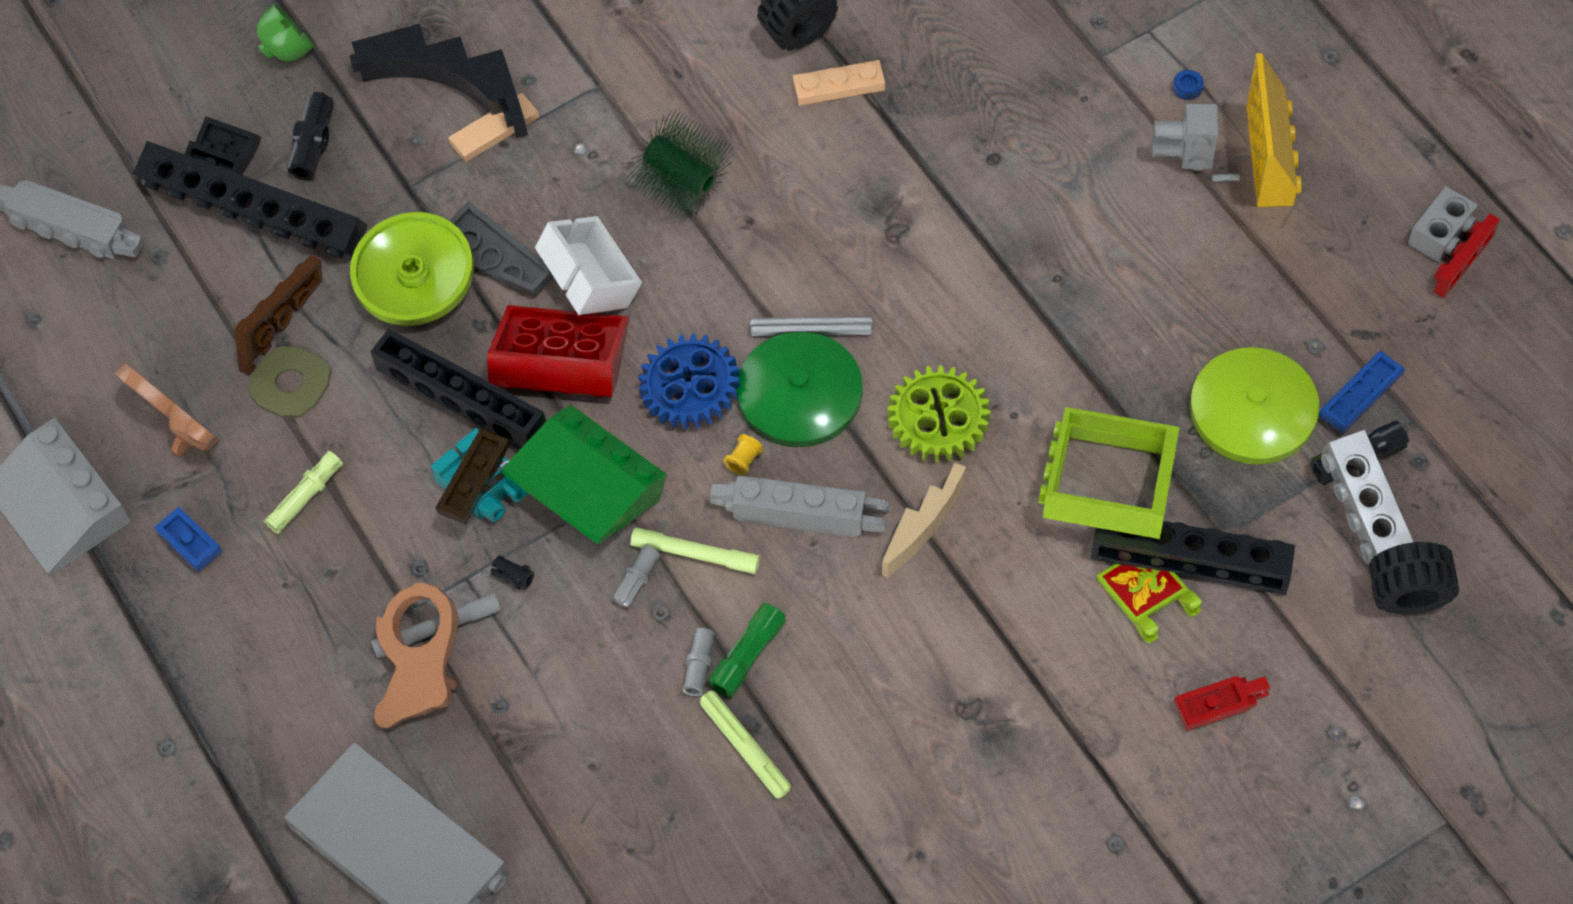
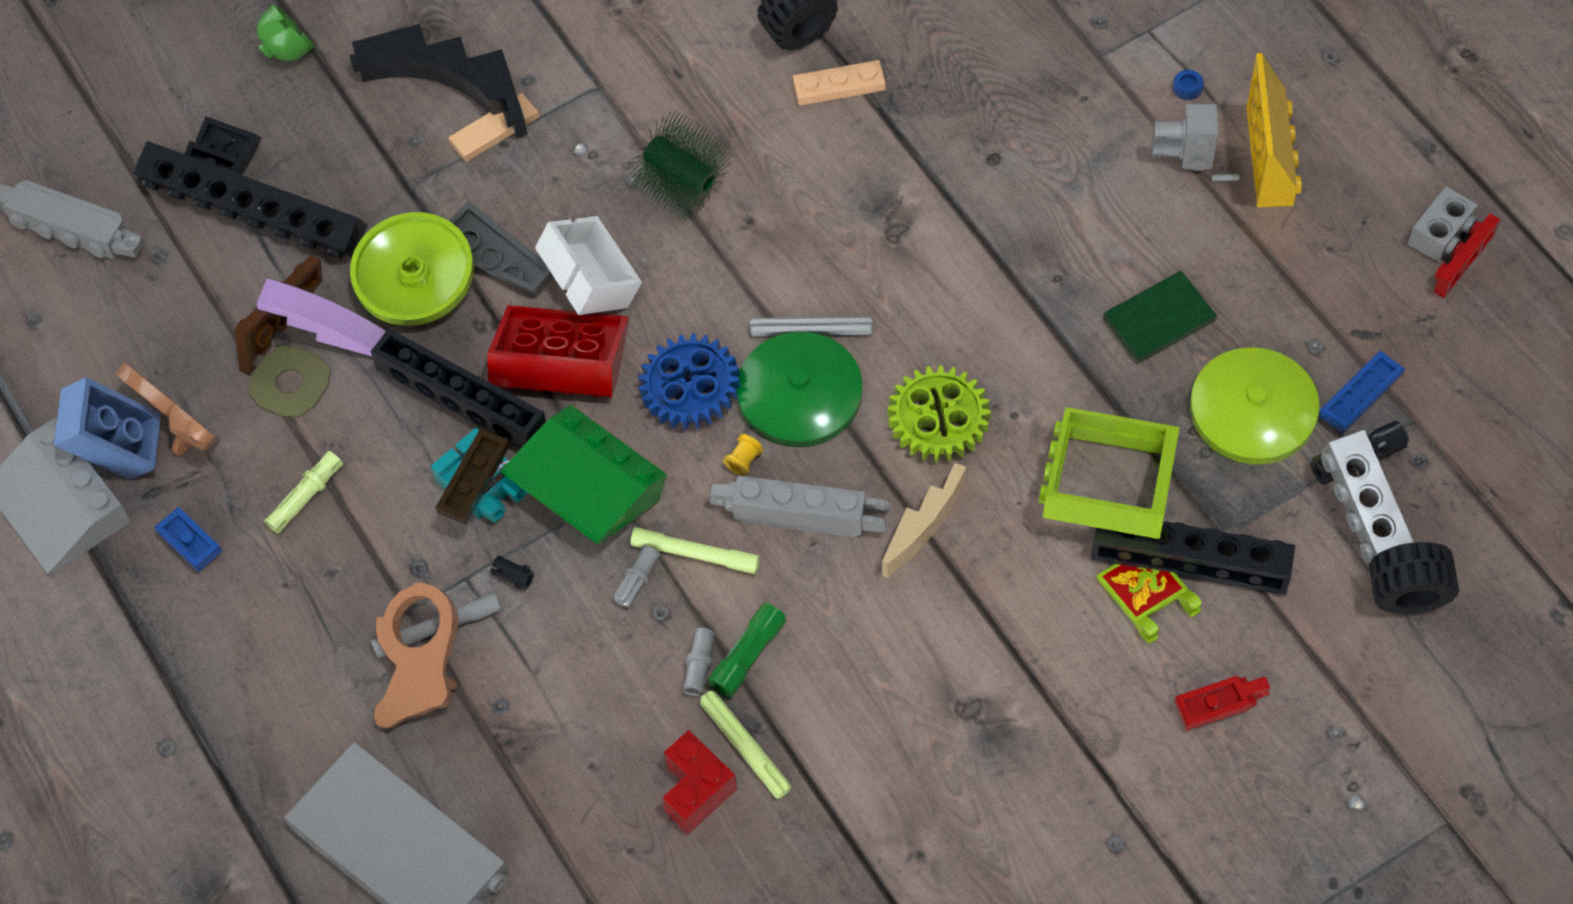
black piece [287,92,334,180] -> none
none -> medium blue brick [54,377,161,480]
none -> lavender slope [257,278,385,356]
none -> red brick [662,730,737,834]
none -> dark green tile [1103,271,1217,364]

